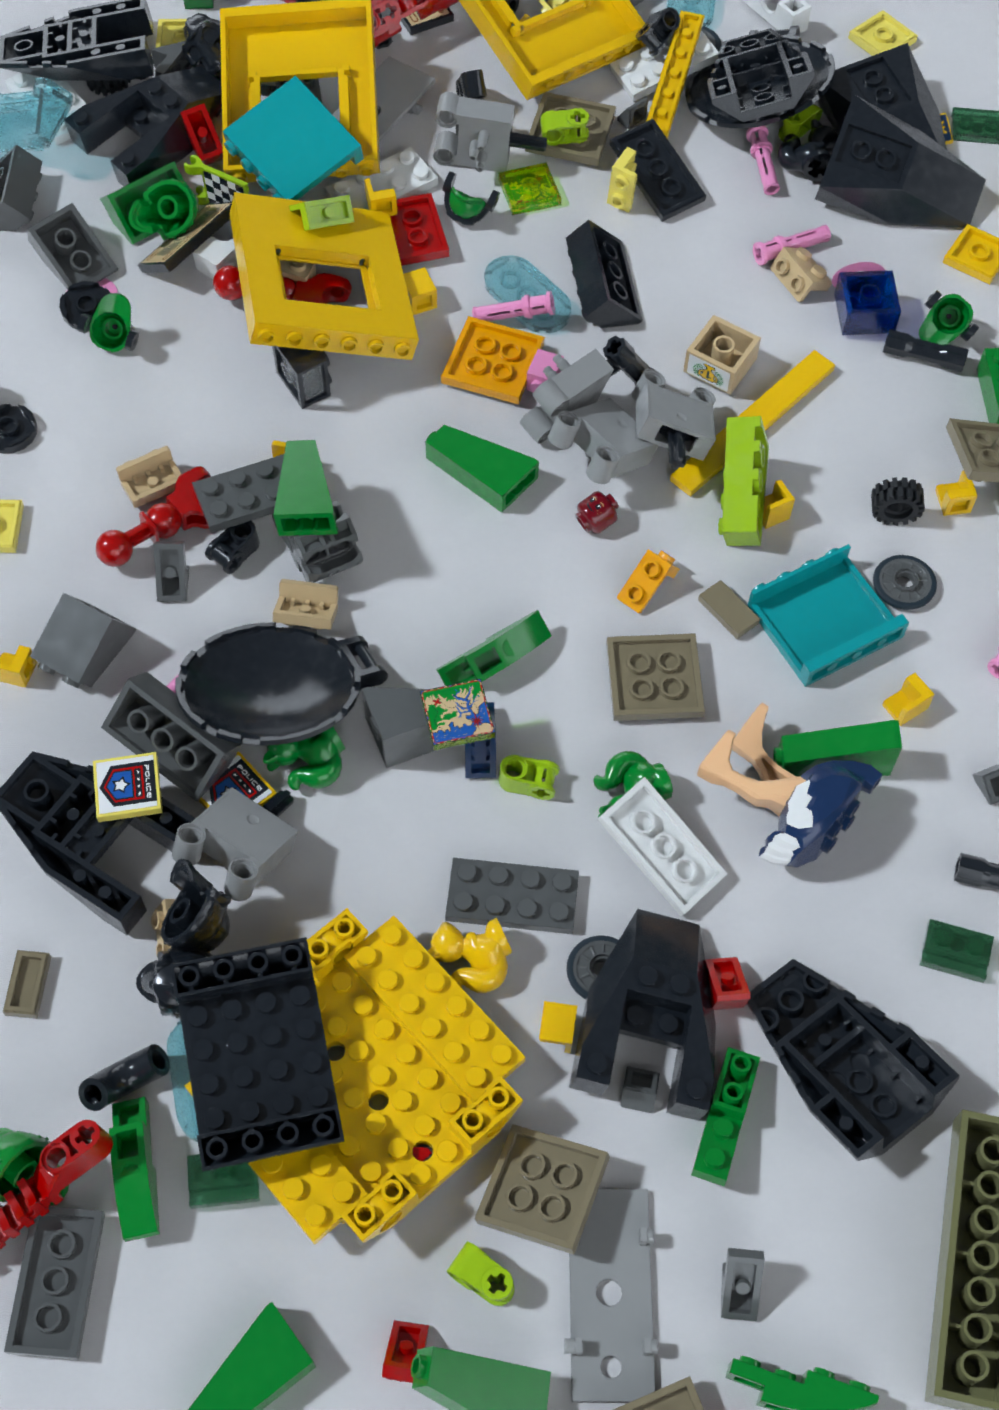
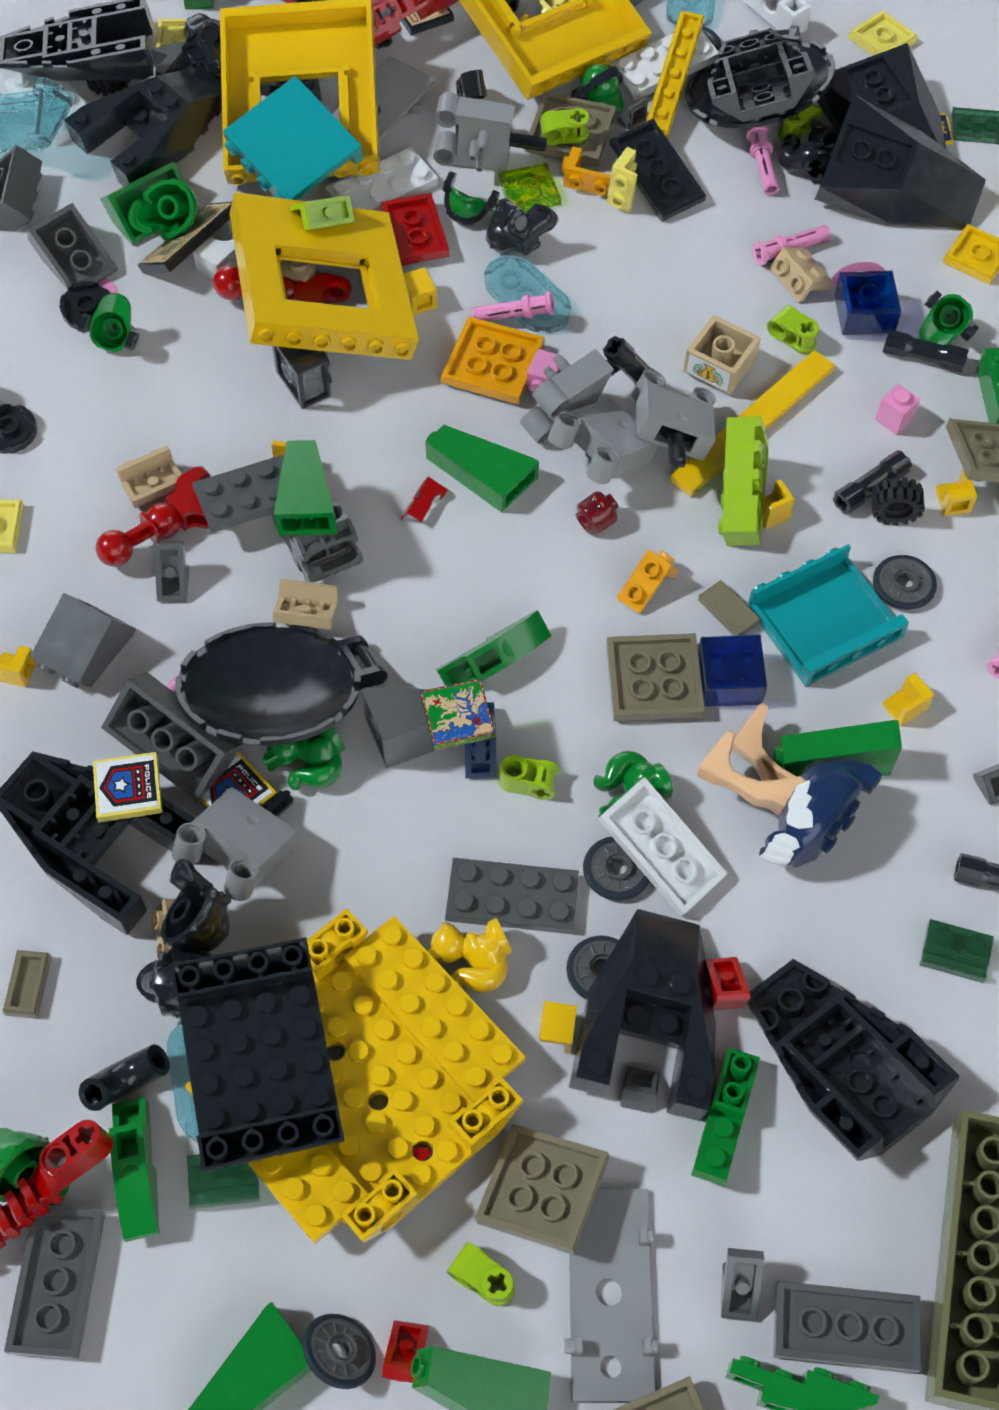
red slope [180,103,223,165] -> none
flag [184,155,250,205] -> none
black piece [205,520,260,574] -> none
yellow panel [364,178,397,216] -> none
black slope [566,219,643,328] -> none
black piece [636,7,680,57] -> none
none -> dark grey wheel [302,1314,376,1389]
none -> red piece [400,476,448,522]
none -> black head [485,198,559,256]
none -> light orange bracket [561,147,611,197]
none -> green cap [571,63,624,114]
none -> dark grey wheel [583,836,650,901]
none -> clear blue brick [698,635,767,707]
none -> lime piece [767,305,819,354]
none -> dark grey plate [773,1281,921,1373]
none -> black axle [832,450,912,514]
none -> bright pink brick [875,383,920,435]

